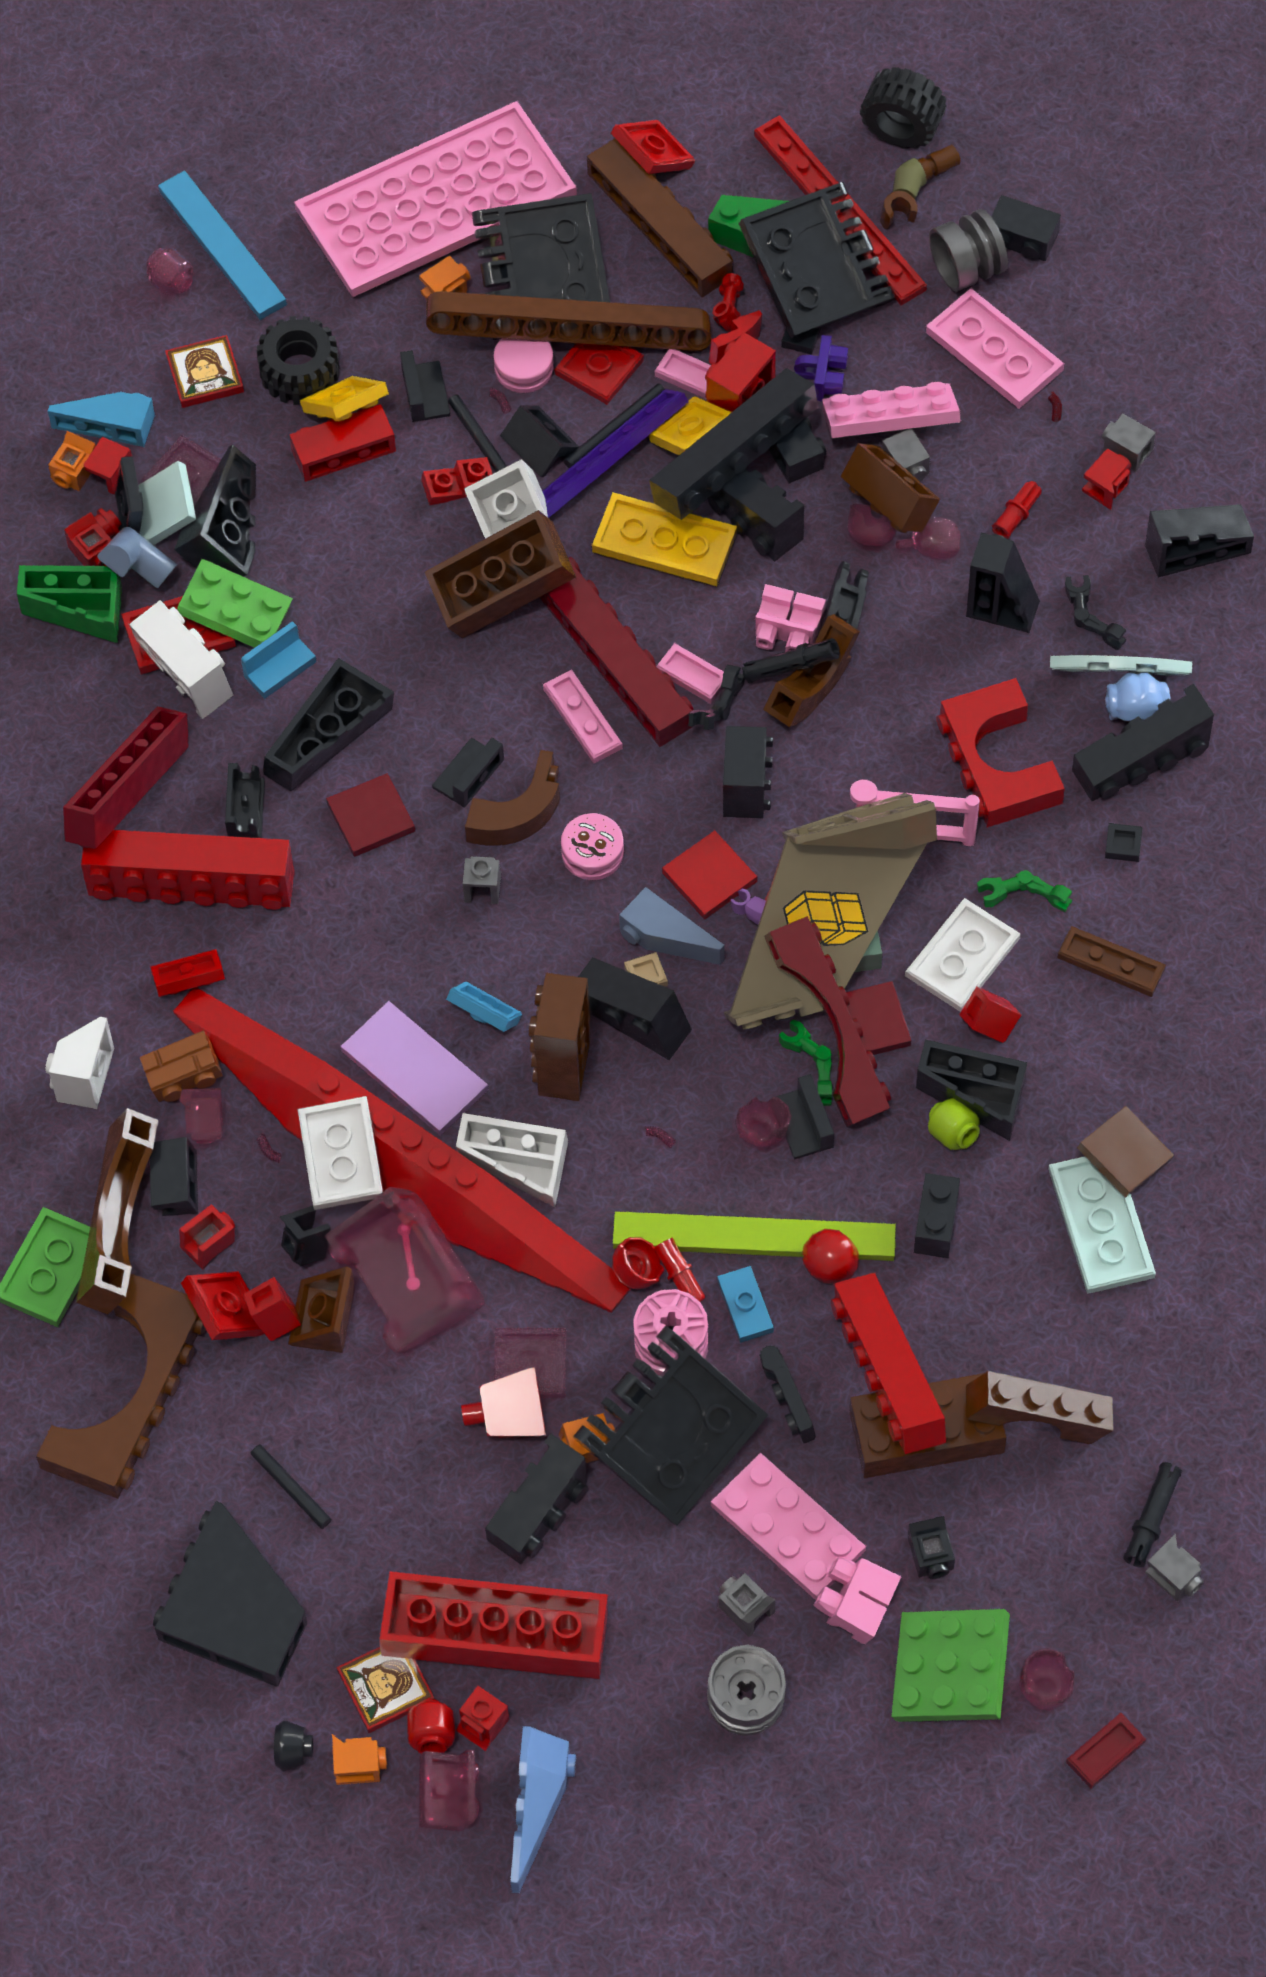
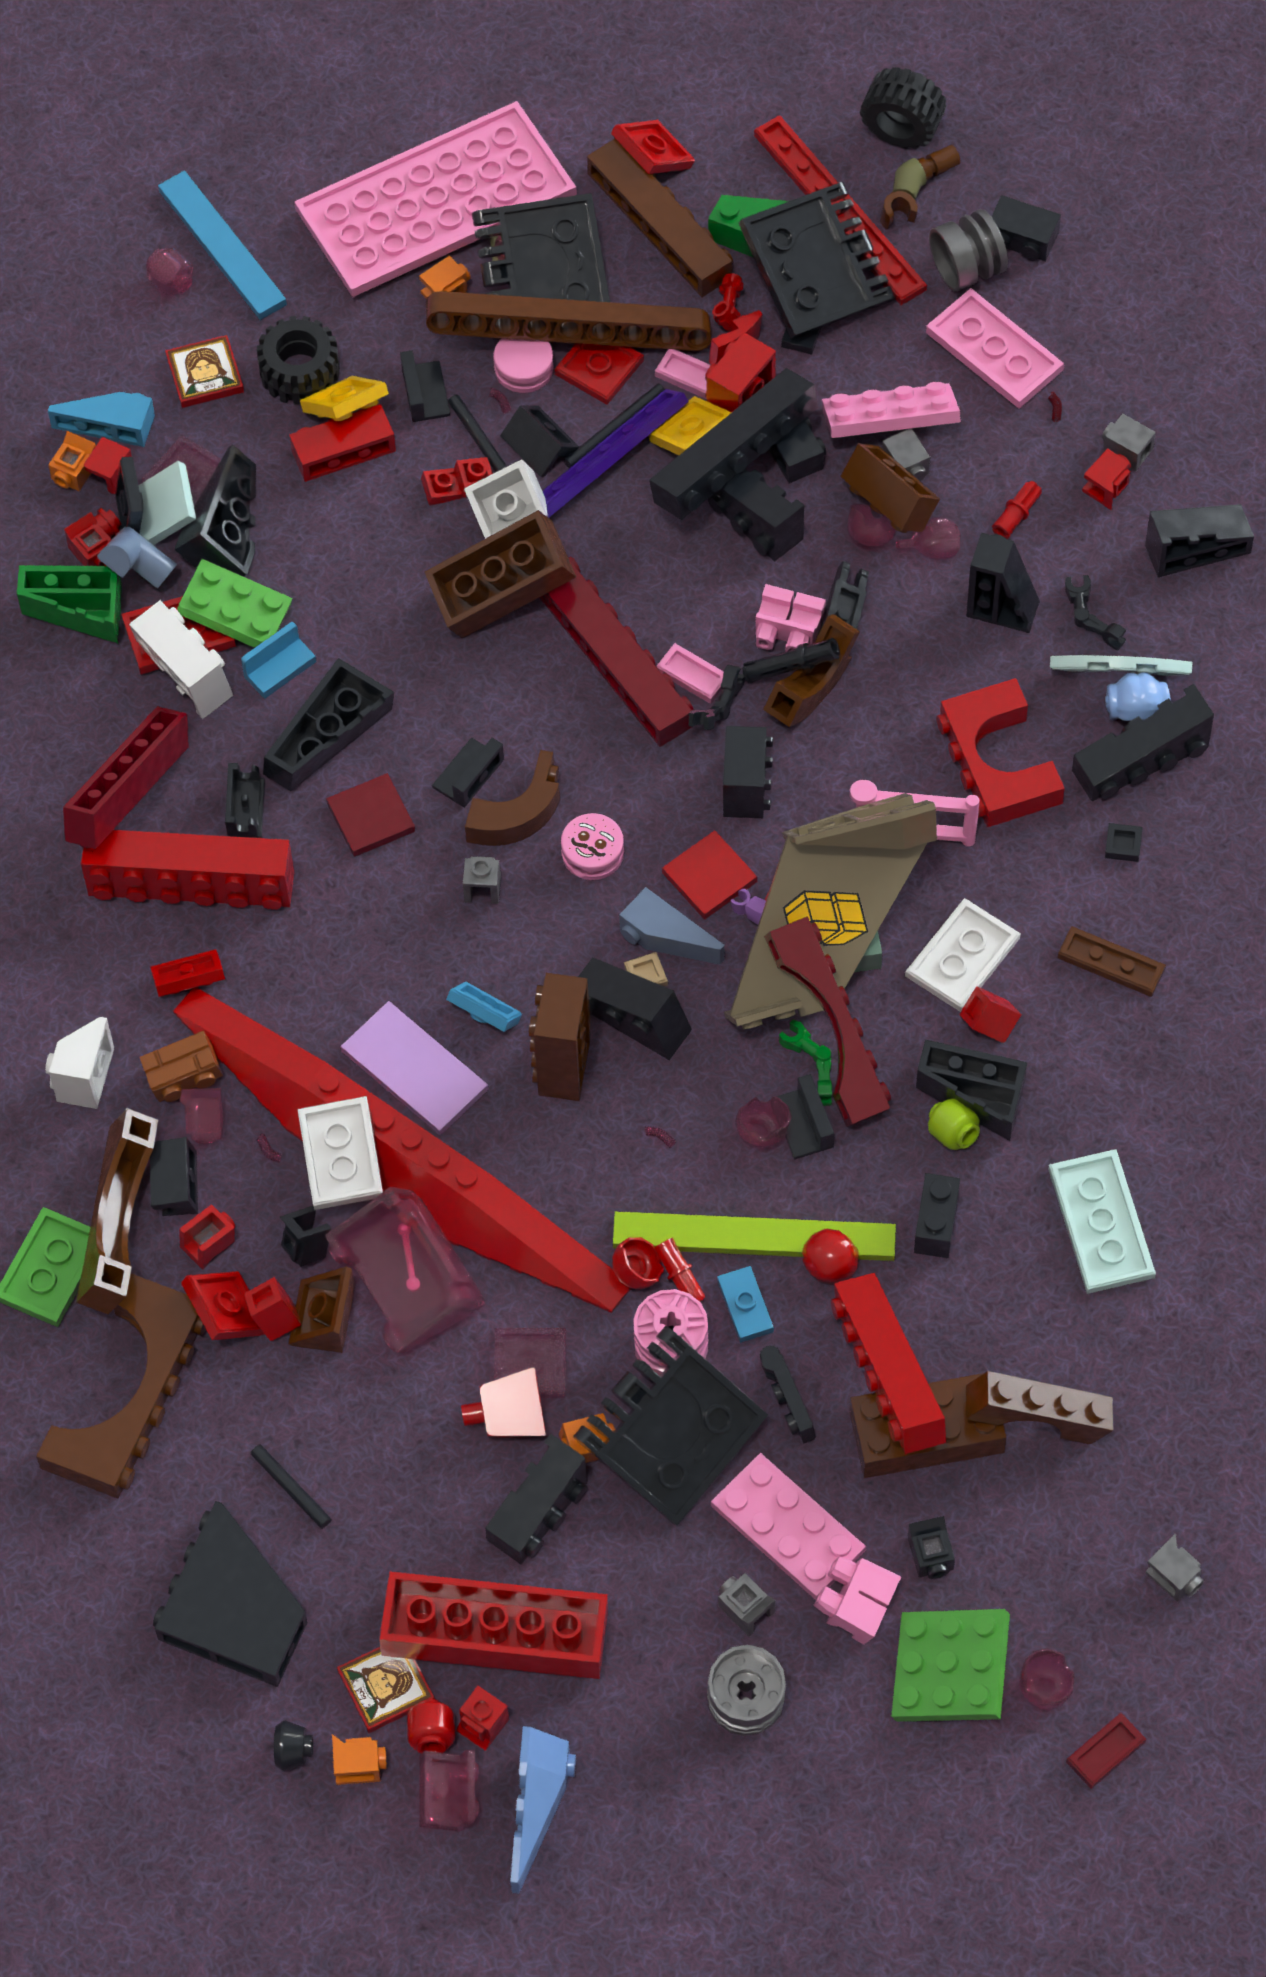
white wedge [456,1113,568,1207] -> none
bright pink tile [543,670,623,764] -> none
yellow plate [592,492,737,586] -> none
dark purple hips [794,335,848,401] -> none
dark red tile [846,981,912,1055] -> none
green piece [977,870,1072,912] -> none
reddish brown tile [1077,1106,1174,1198] -> none
black pin [1123,1462,1182,1567] -> none

